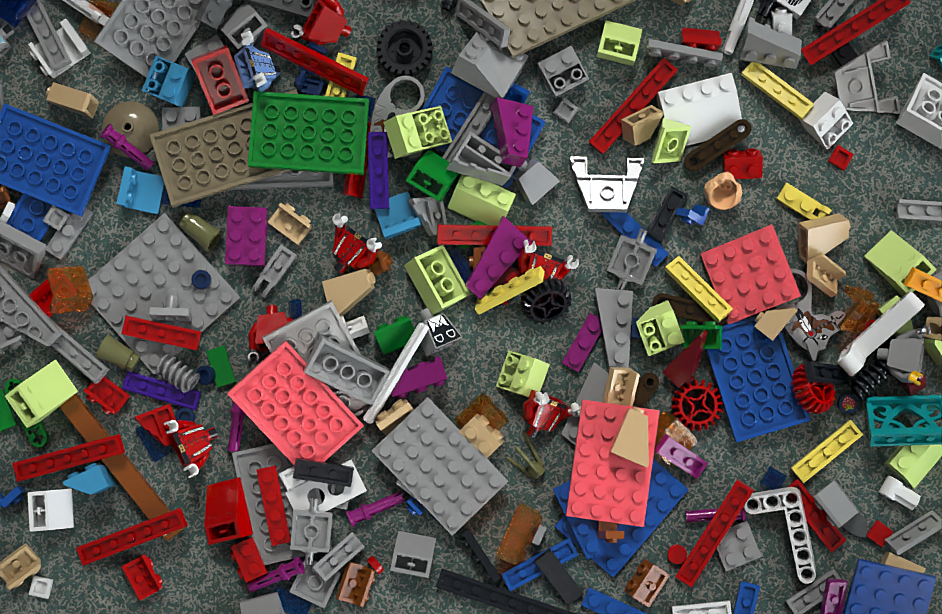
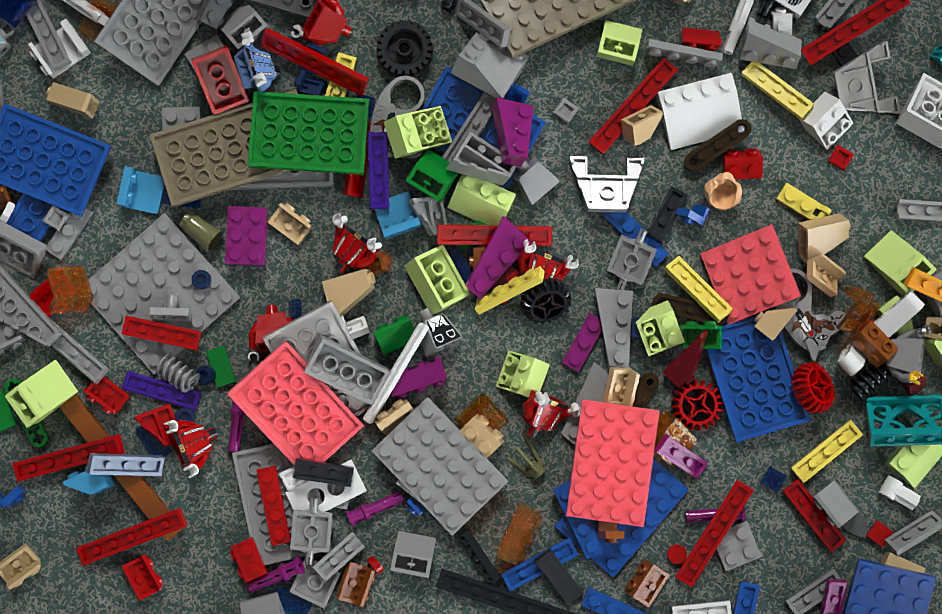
white slope [28,489,74,531] -> none
white tile [29,575,53,599] -> none
olive plant [95,334,140,372] -> none
magenta pin [99,124,154,171] -> none
dark tan dish [102,101,159,158] -> none
dark azure slope [141,56,197,107] -> none
red slope [204,477,253,545] -> none
light grey hinge [252,244,297,298] -> none
light grey tile [531,524,546,545] -> none
light grey slope [537,46,589,97] -> none
tan slope [609,406,649,468] -> none
yellowish green slope [651,118,691,163] -> none
white beam [744,487,816,584] -> none
black tile [804,361,849,386] -> none
tile [838,394,858,414] -> none
none -> plate [86,453,165,476]
none -> dark orange bracket [849,321,898,368]

